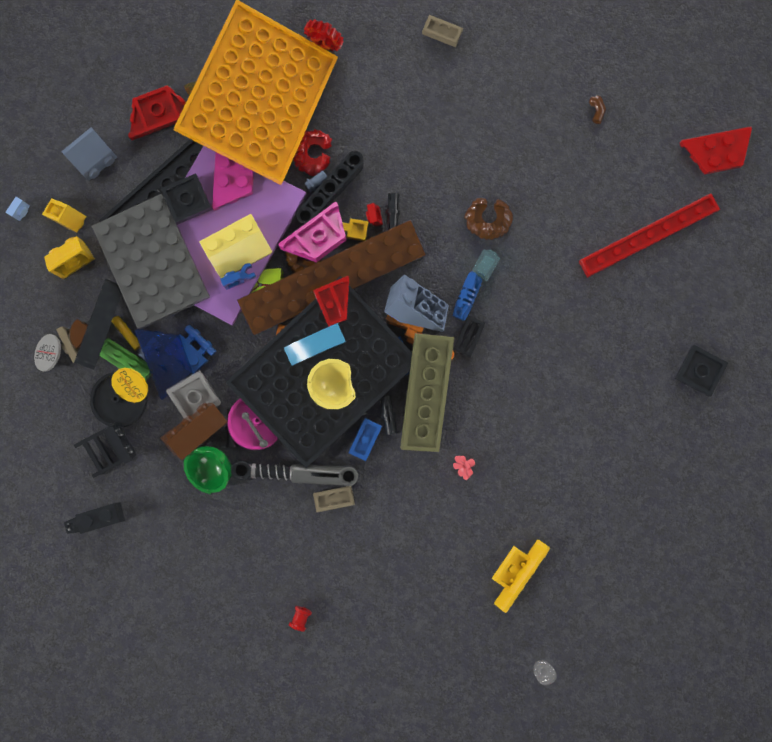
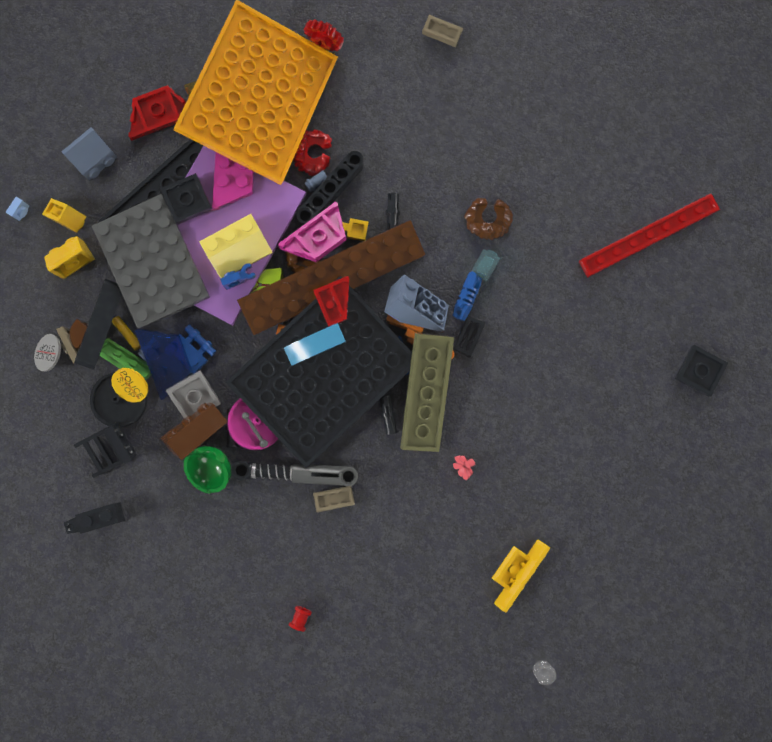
light yellow cylinder [307,359,356,409] -> none
blue plate [349,418,382,461] -> none
red plate [366,203,383,227] -> none
reddish brown arm [589,95,606,124] -> none
red wing [680,127,752,174] -> none

